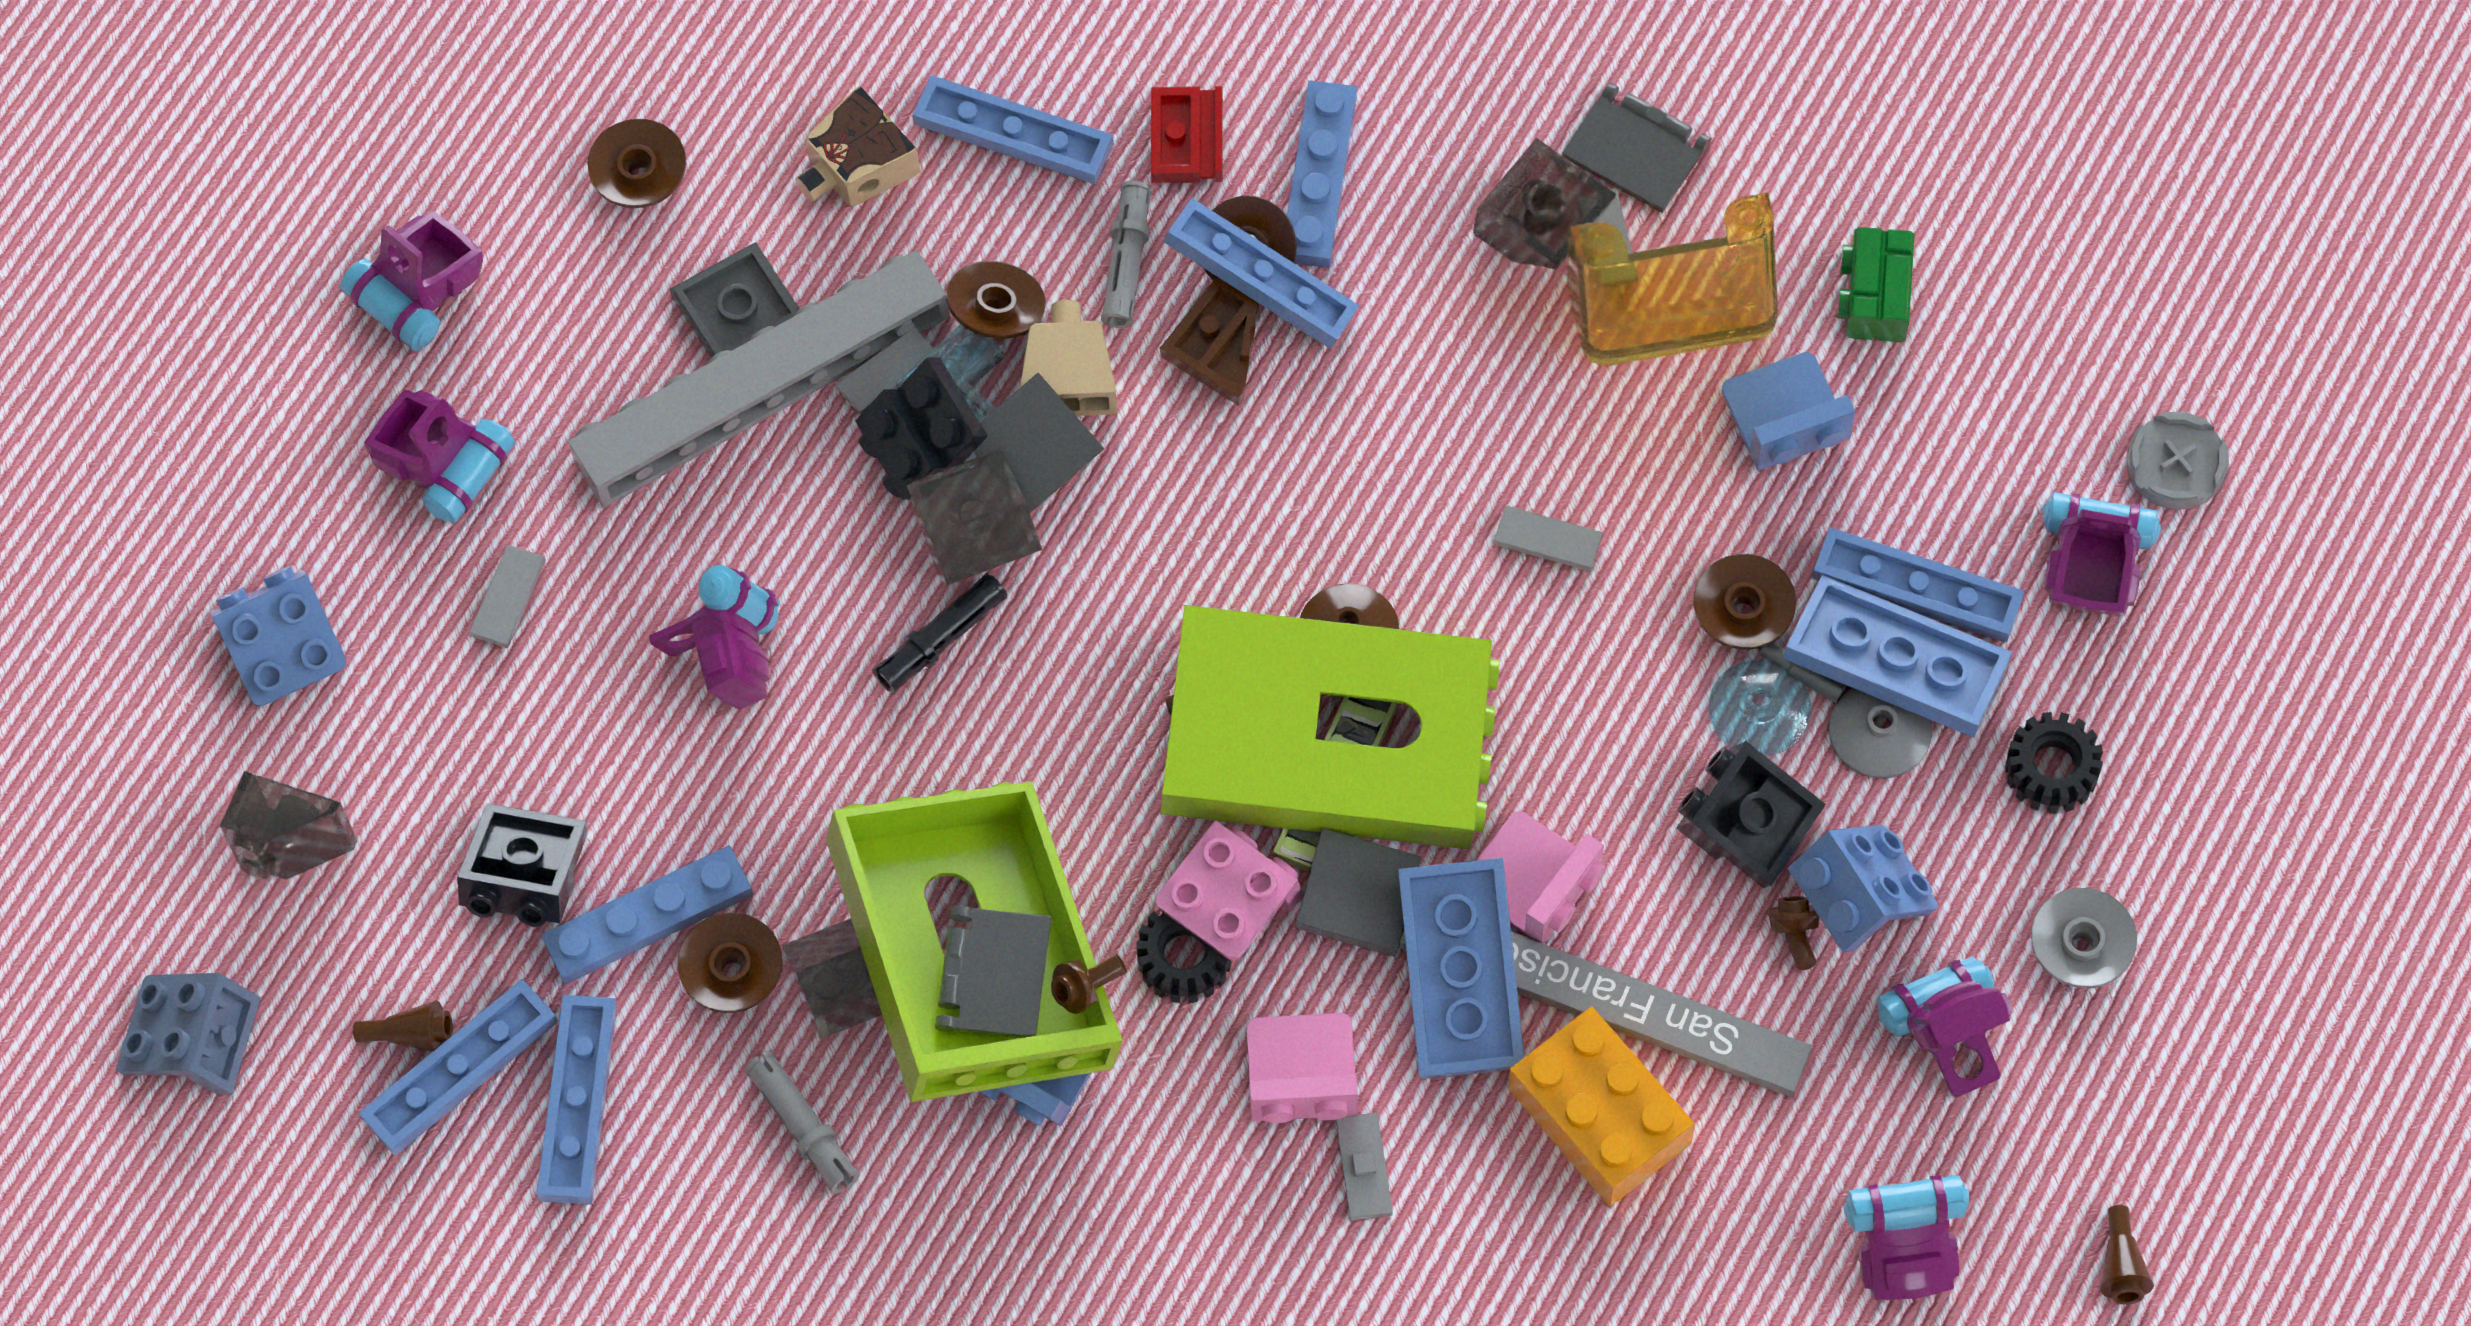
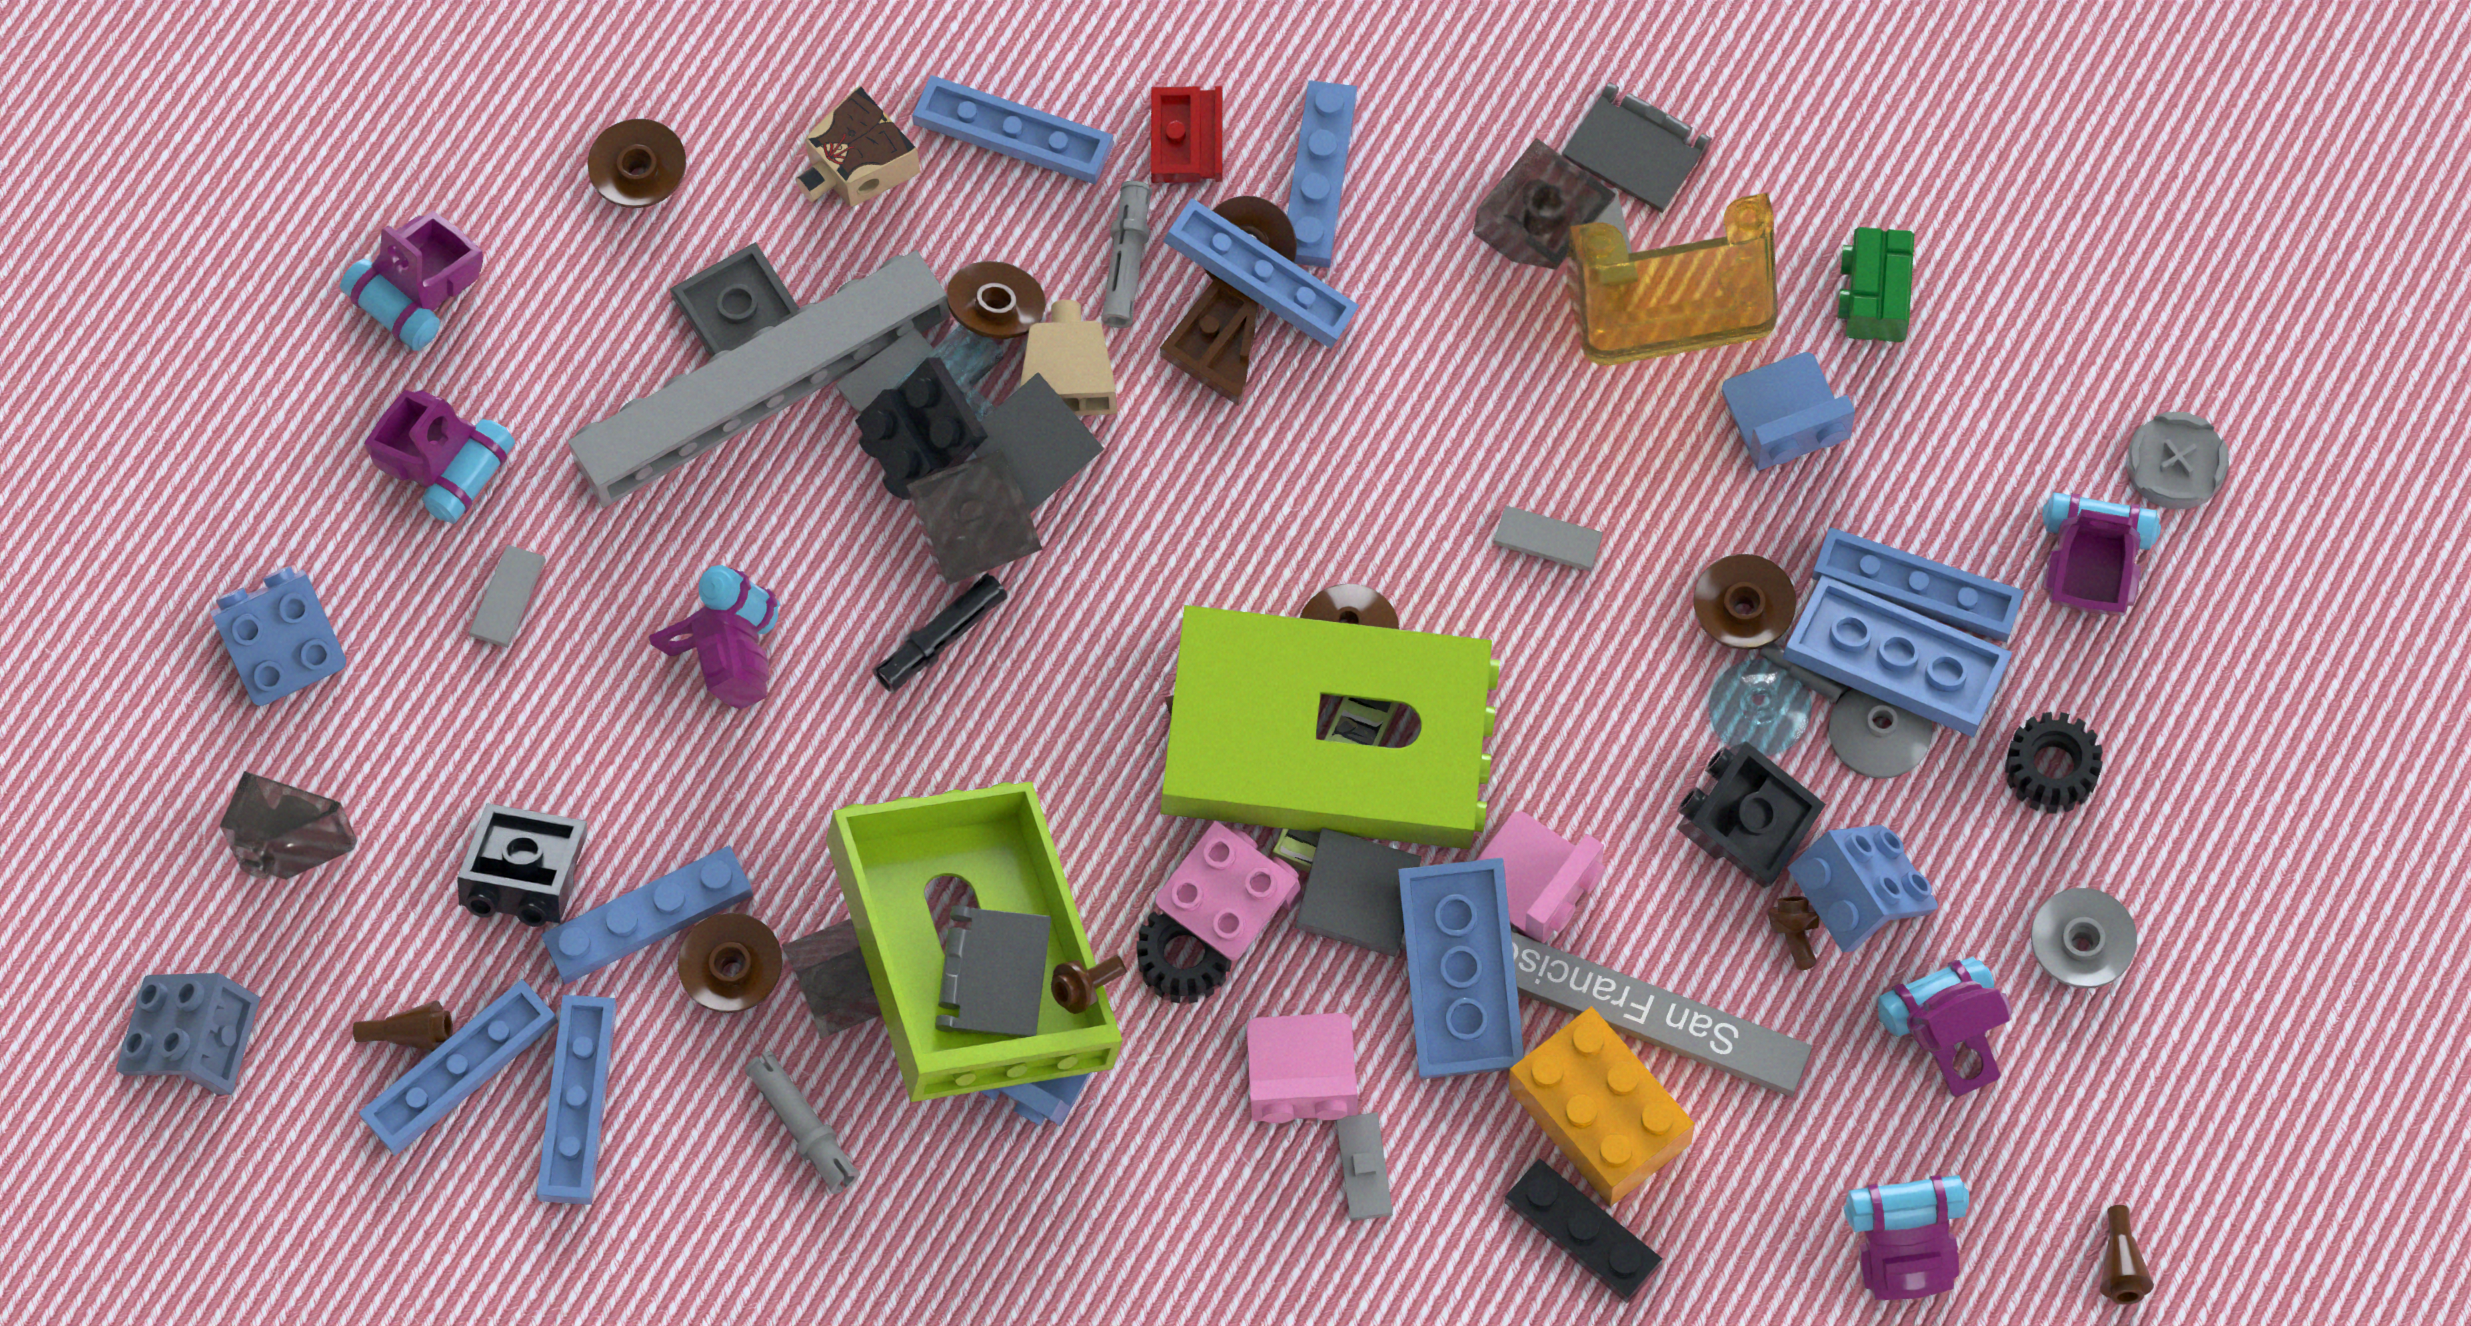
none -> black plate [1504,1158,1663,1304]

